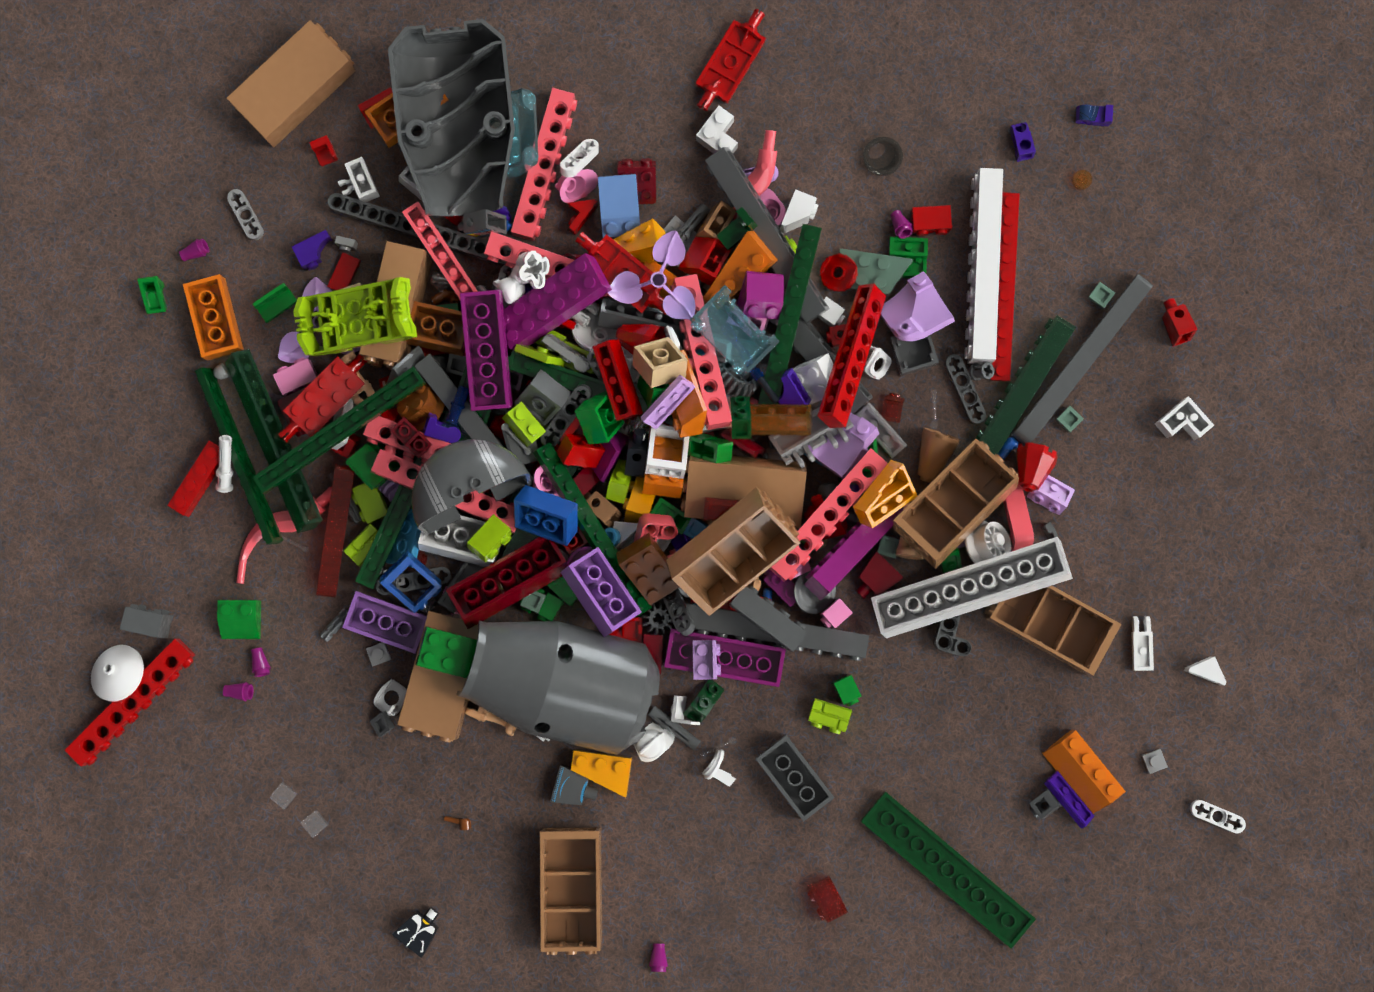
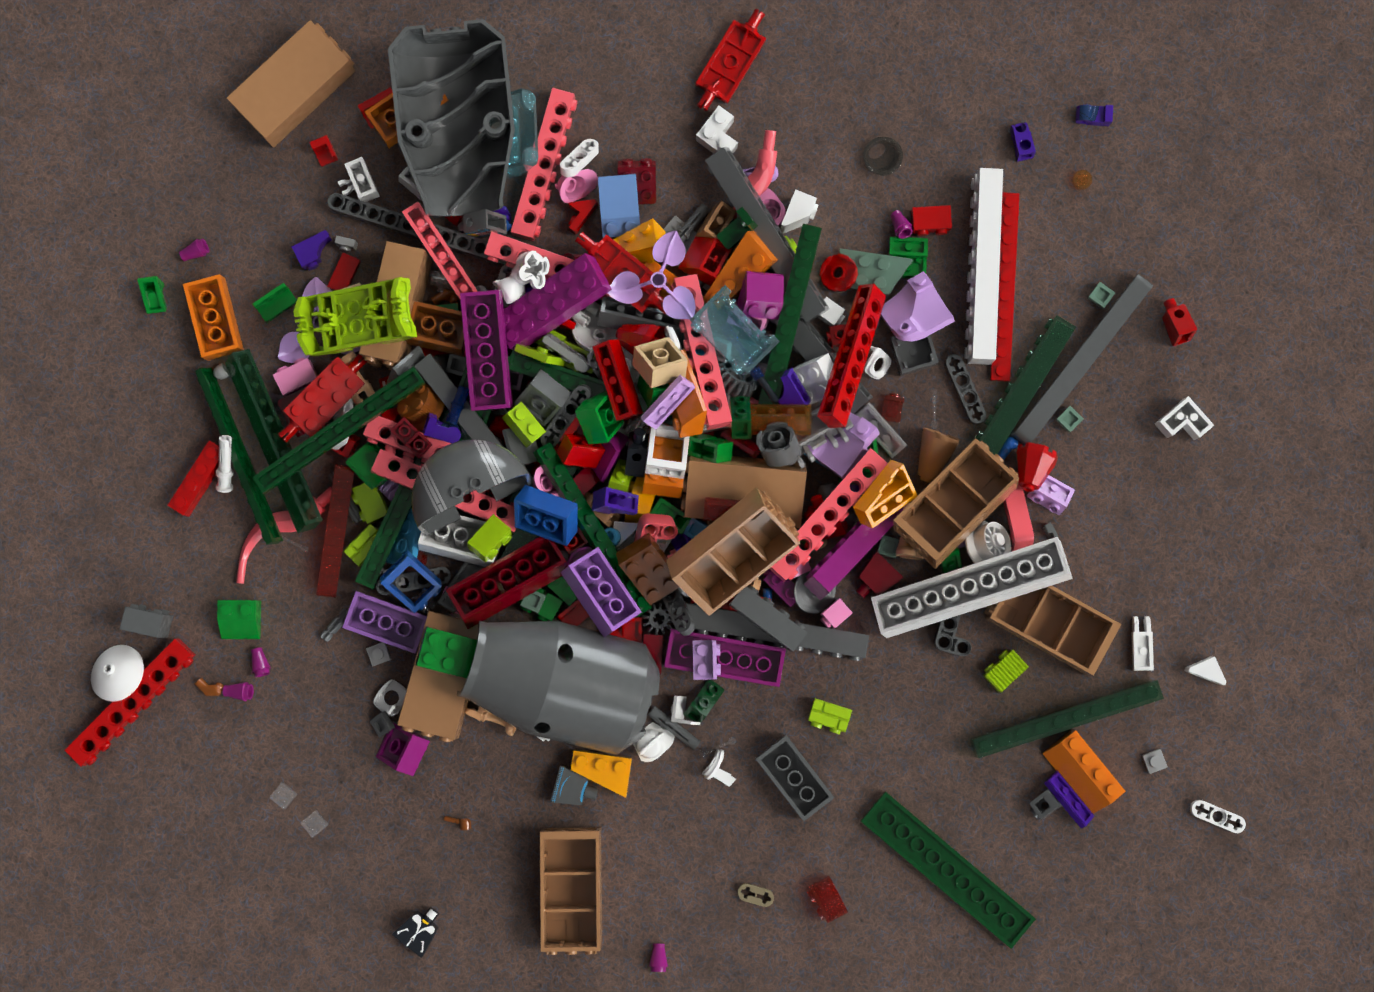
light grey beam [227,189,264,240] -> none
light grey hinge [501,423,532,455] -> none
green brick [831,674,862,706] -> none
dark grey bush [969,362,995,381] -> none
none -> dark orange arm [194,678,224,696]
none -> magenta slope [376,722,430,776]
none -> red panel [557,600,589,626]
none -> dark purple arch [592,487,639,515]
none -> dark tan beam [738,883,774,907]
none -> dark grey brick [756,422,800,467]
none -> clear green brick [970,680,1164,758]
none -> lime brick [983,649,1029,693]

